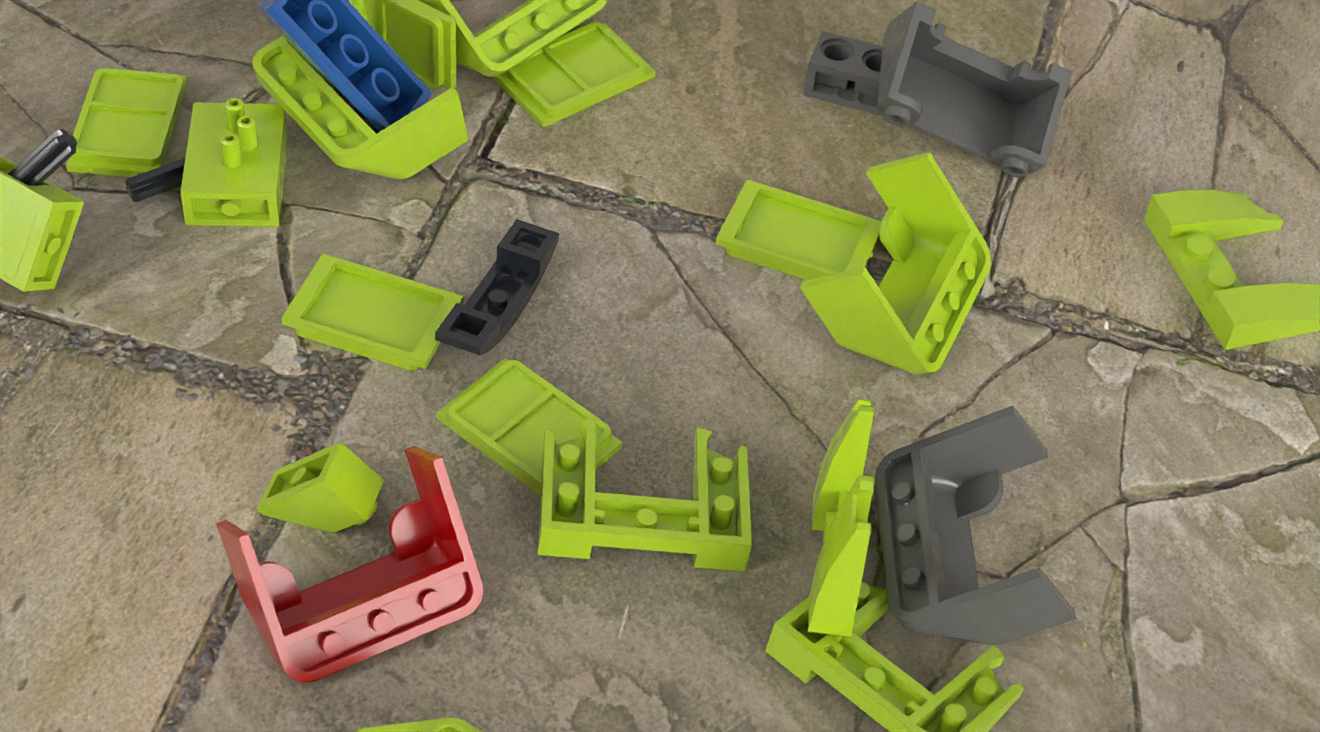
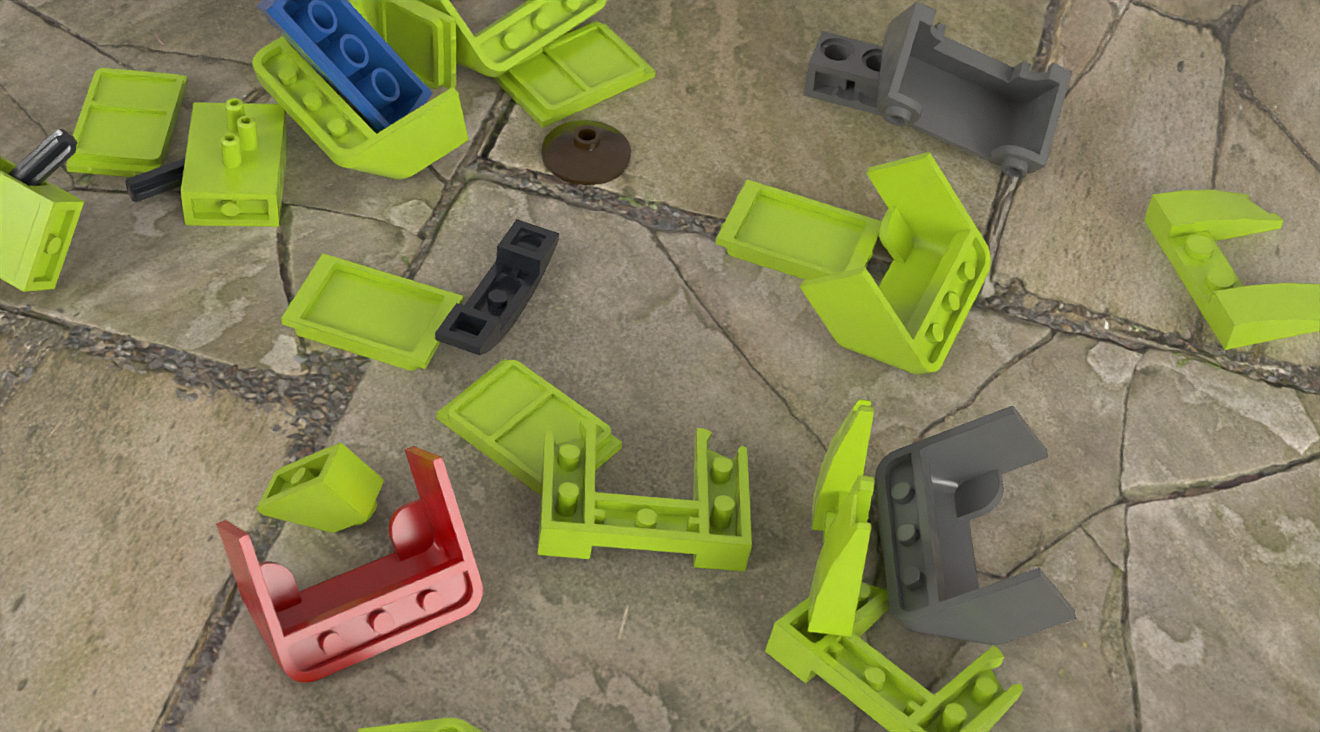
none -> dark brown dish [542,120,631,185]

